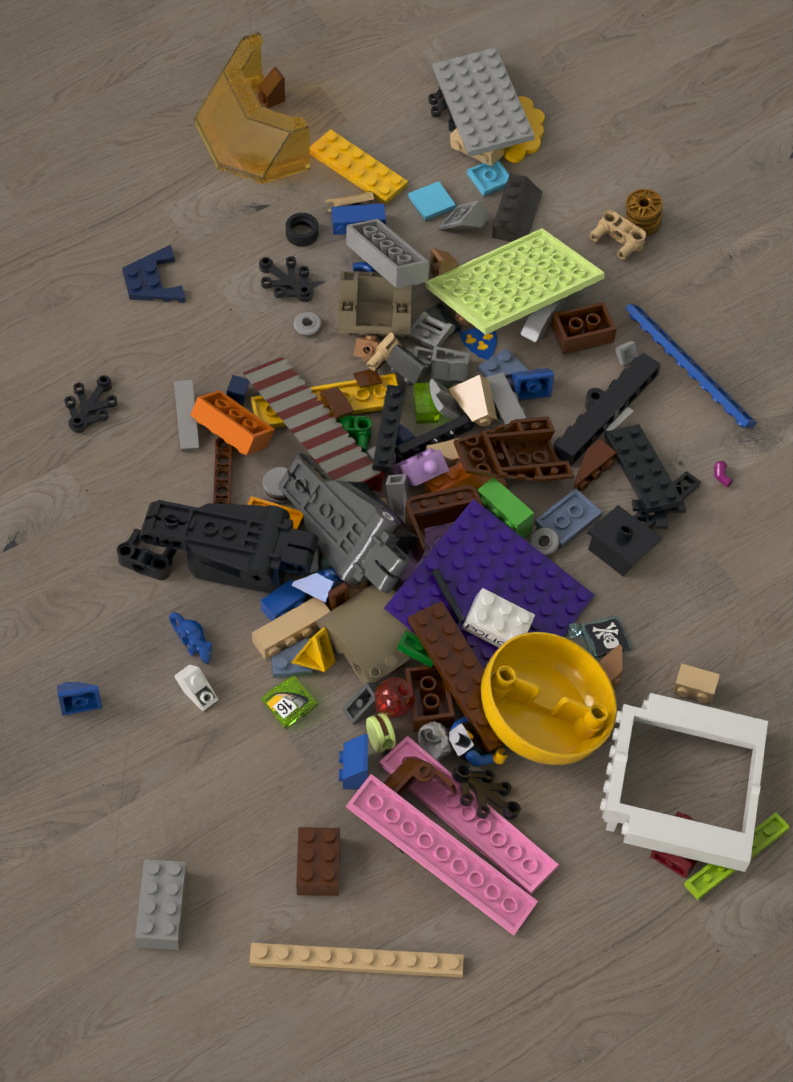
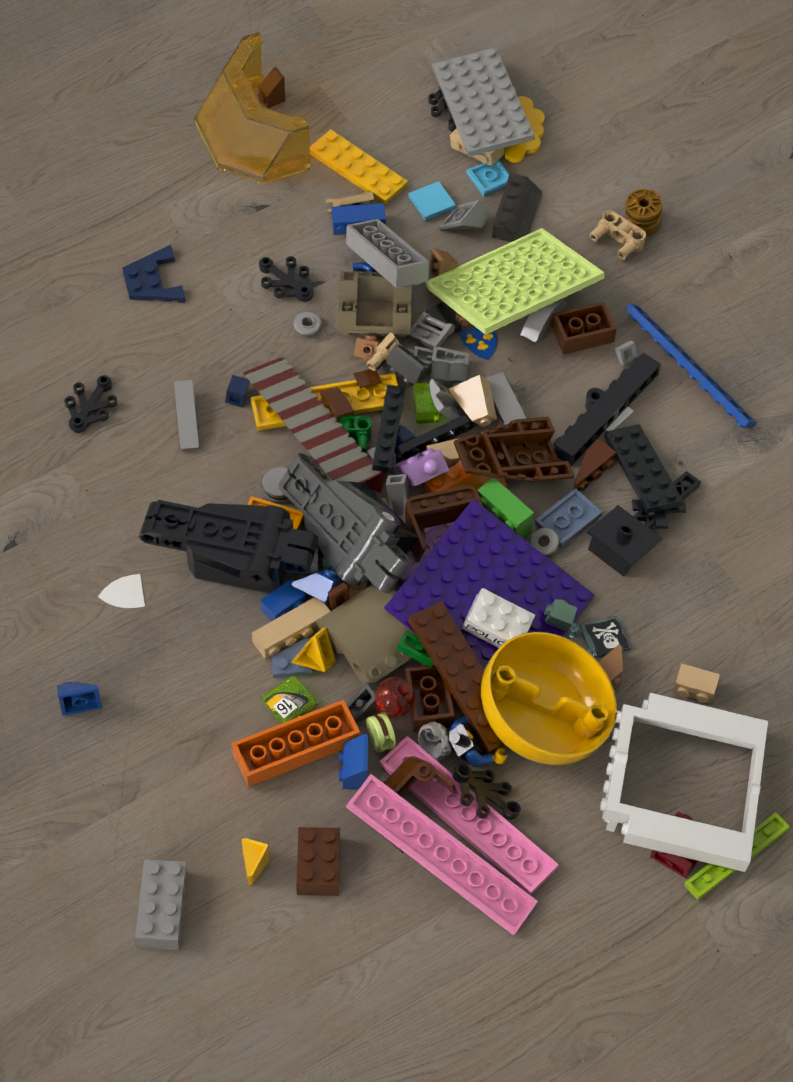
black piece [117,529,177,580] -> none
blue animal [169,612,212,664] -> none
white slope [174,665,219,711] -> none
orange brick [190,390,275,455] -> none
reddish brown beam [213,437,233,504] -> none
tan plate [249,943,464,978] -> none
black tyre [286,213,319,246] -> none
black bar [431,568,465,624] -> none
sand blue wing [478,348,529,379] -> none
blue slope [511,368,554,401] -> none
magenta arm [714,461,733,488] -> none
none -> white sticker [98,574,145,608]
none -> orange brick [232,699,360,787]
none -> yellow slope [242,838,270,885]
none -> sand green brick [544,599,577,631]

